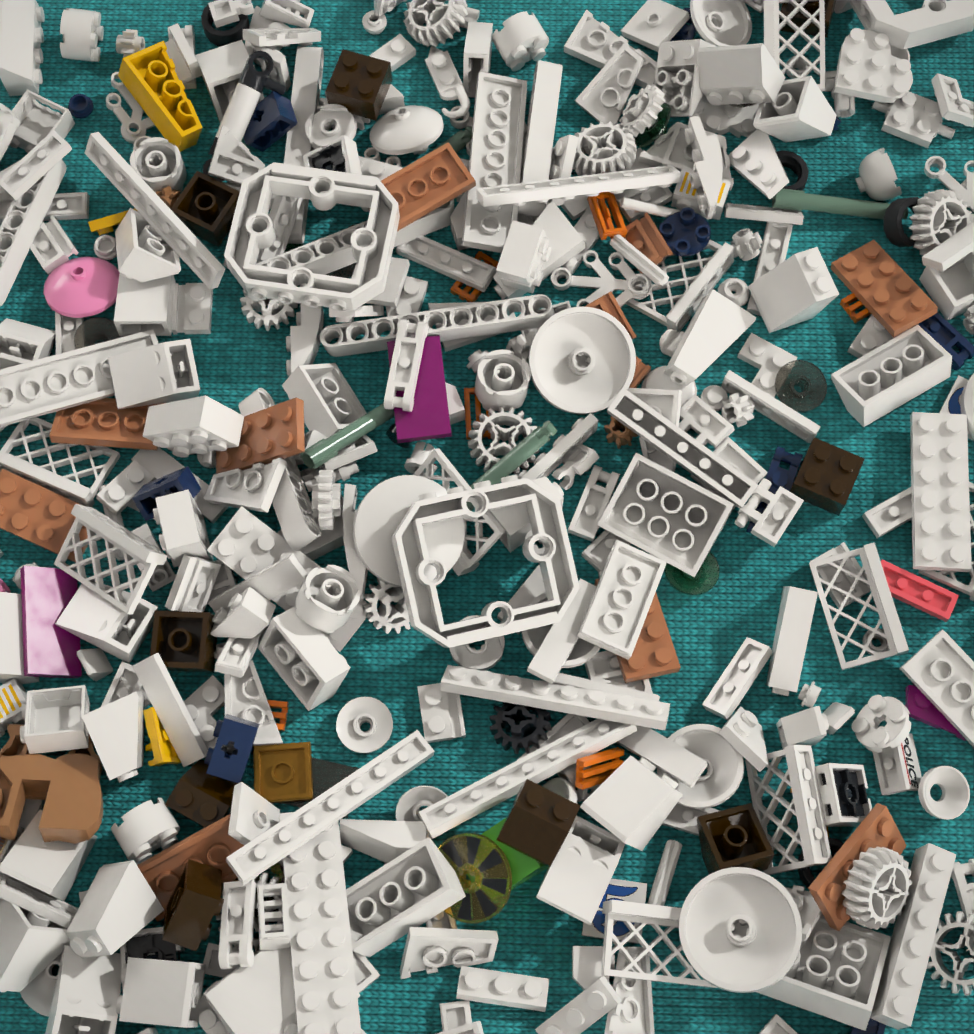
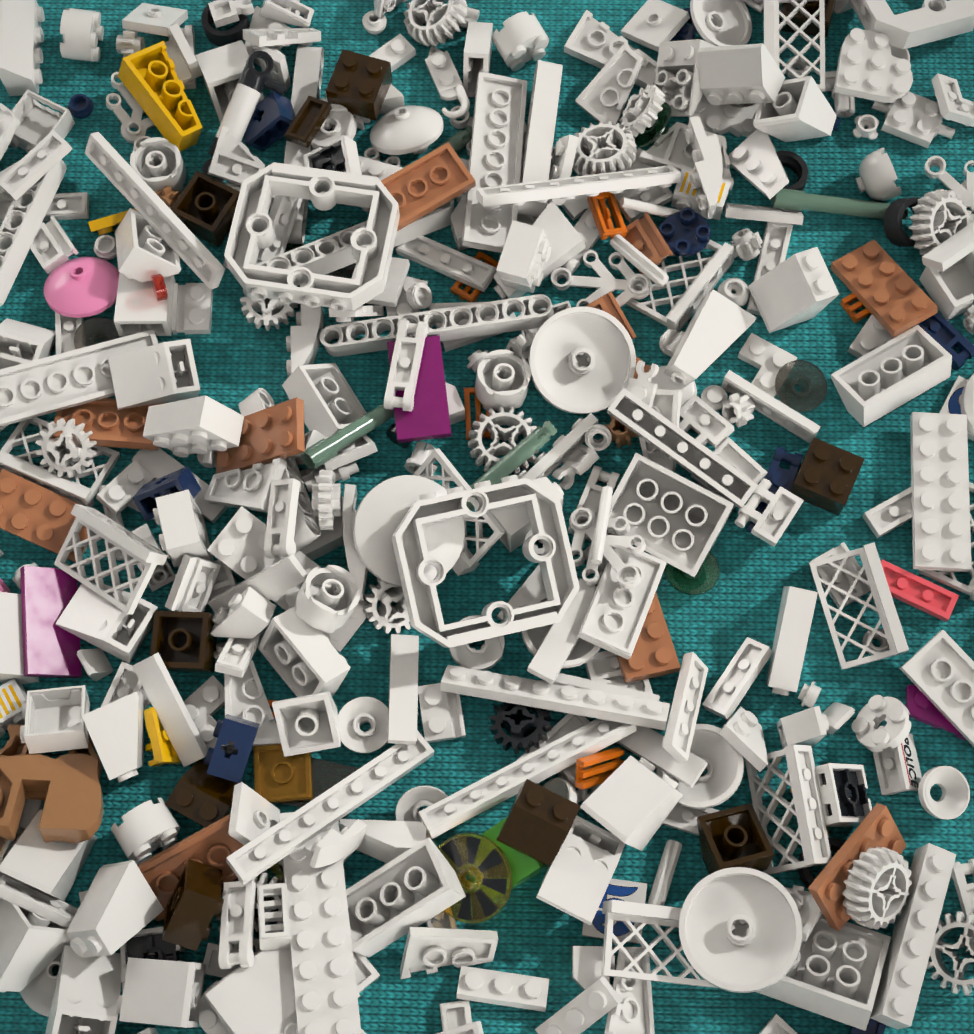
none -> white gear [36,418,97,478]
none -> white plate [122,3,188,37]
none -> clear red tile [151,274,168,301]
none -> white plate [264,478,300,559]
none -> white slope [272,692,341,757]
none -> dark brown tile [284,96,332,148]
none -> white slope [310,819,368,868]
none -> white tile [387,634,419,745]
none -> white tile [406,283,432,310]
none -> white plant [569,508,646,589]
none -> white plate [585,424,612,451]
none -> white bar [591,486,613,565]
none -> white plate [627,360,659,408]
none -> white plate [662,652,708,763]
none -> white plate [853,114,879,140]

